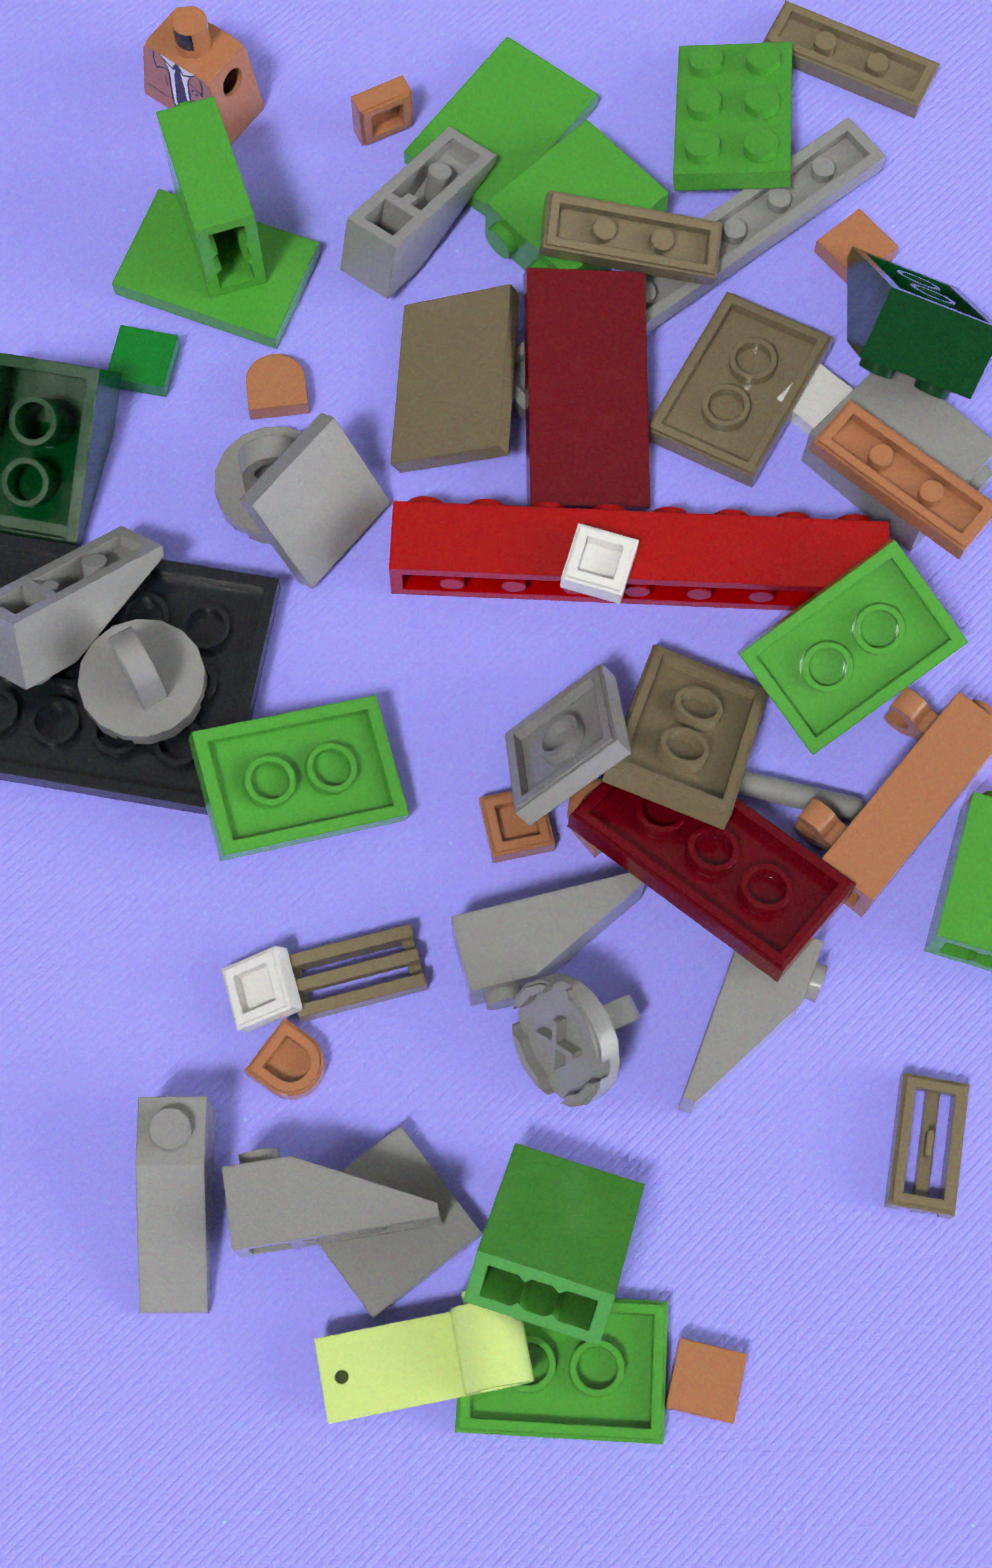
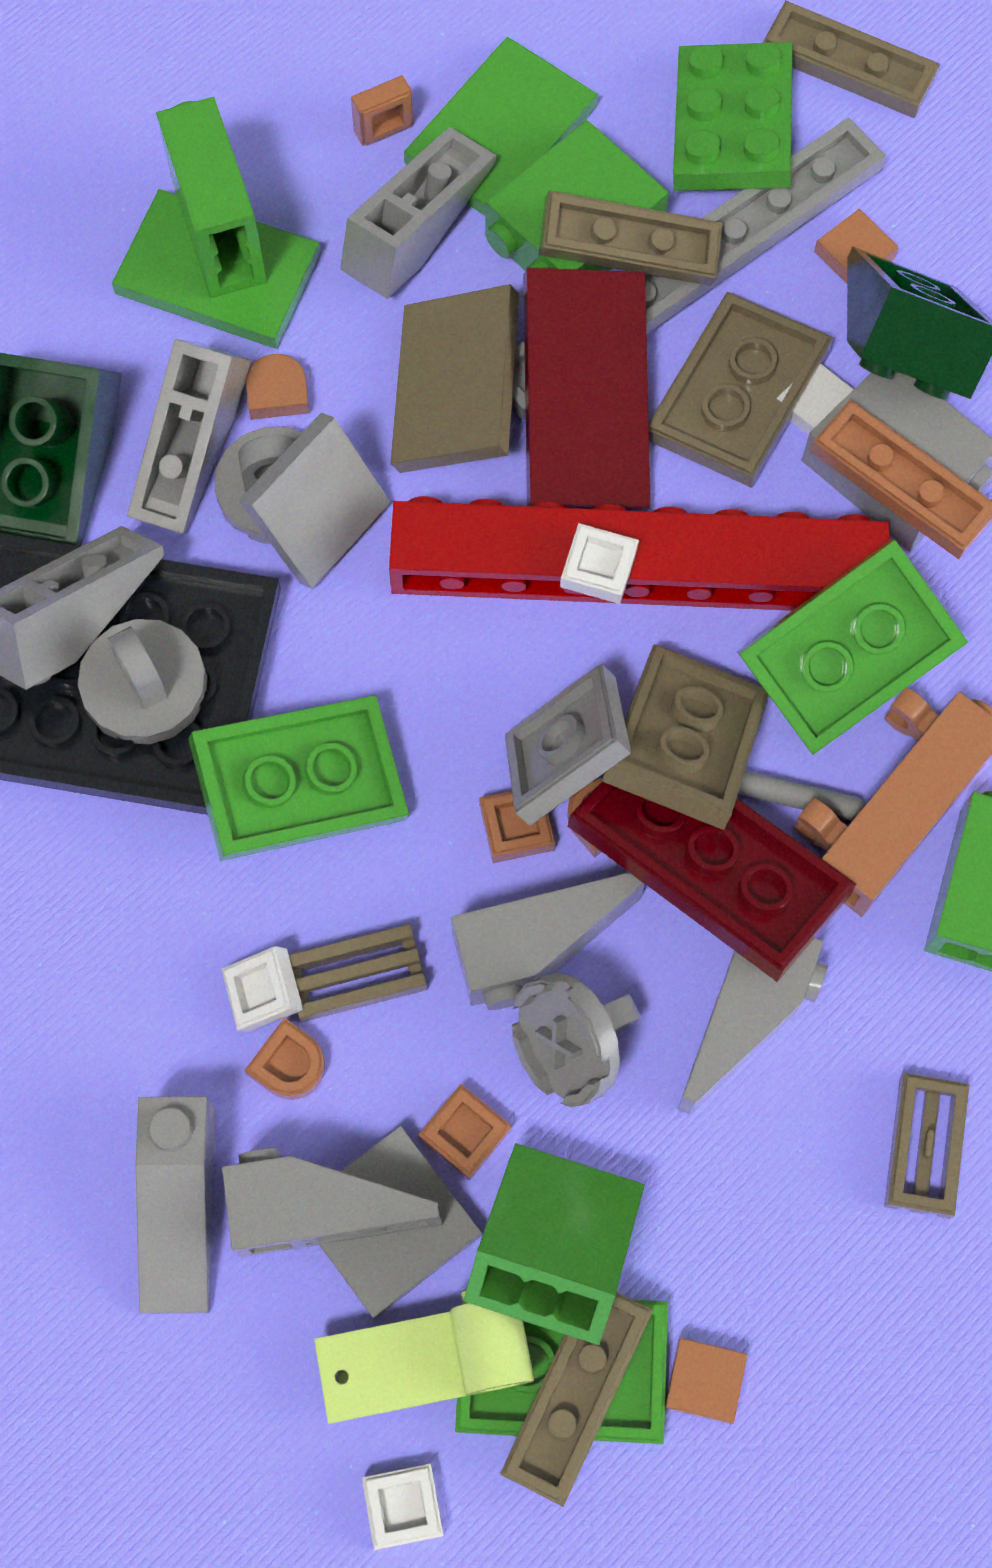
green tile [108,325,181,397] -> none
nougat torso [143,6,264,146] -> none
none -> light grey slope [127,339,251,534]
none -> white tile [362,1464,444,1550]
none -> nougat tile [418,1084,512,1181]
none -> dark tan tile [499,1292,653,1507]

